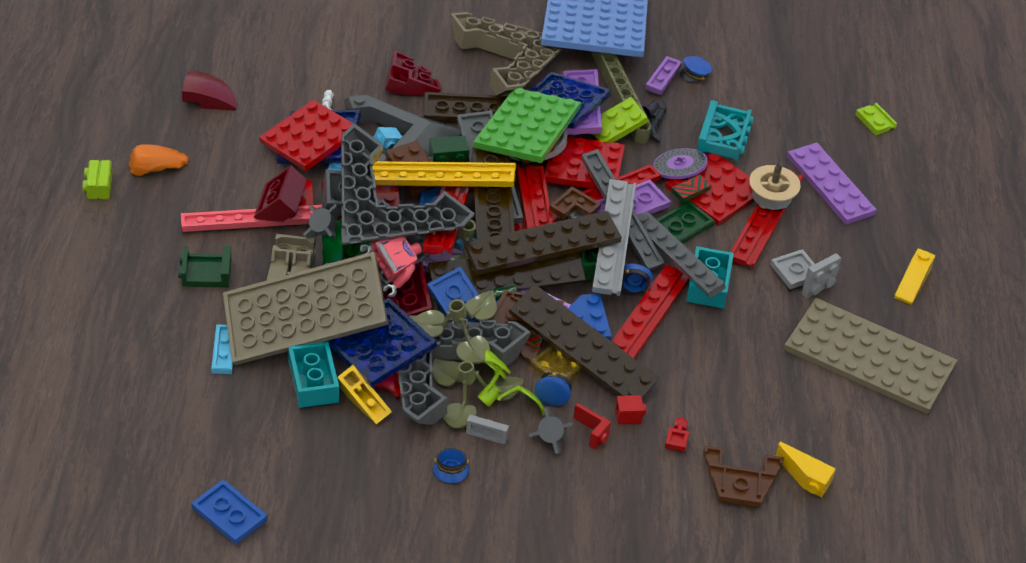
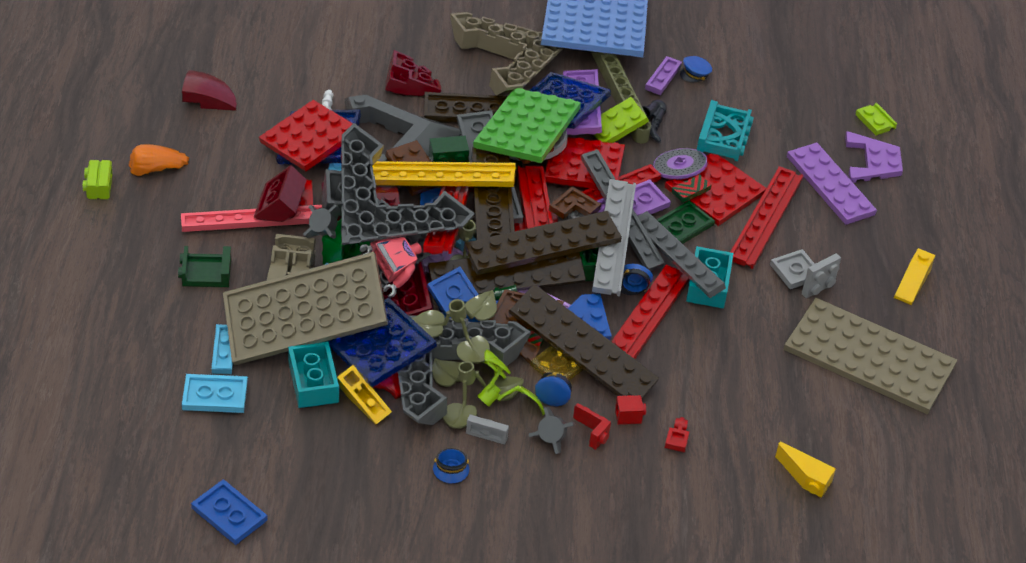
medium azure brick [373,127,402,153] -> none
reddish brown wing [703,445,784,508] -> none
tan piece [749,161,800,210] -> none
none -> medium azure plate [182,374,248,413]
none -> medium lavender wing [845,131,903,183]

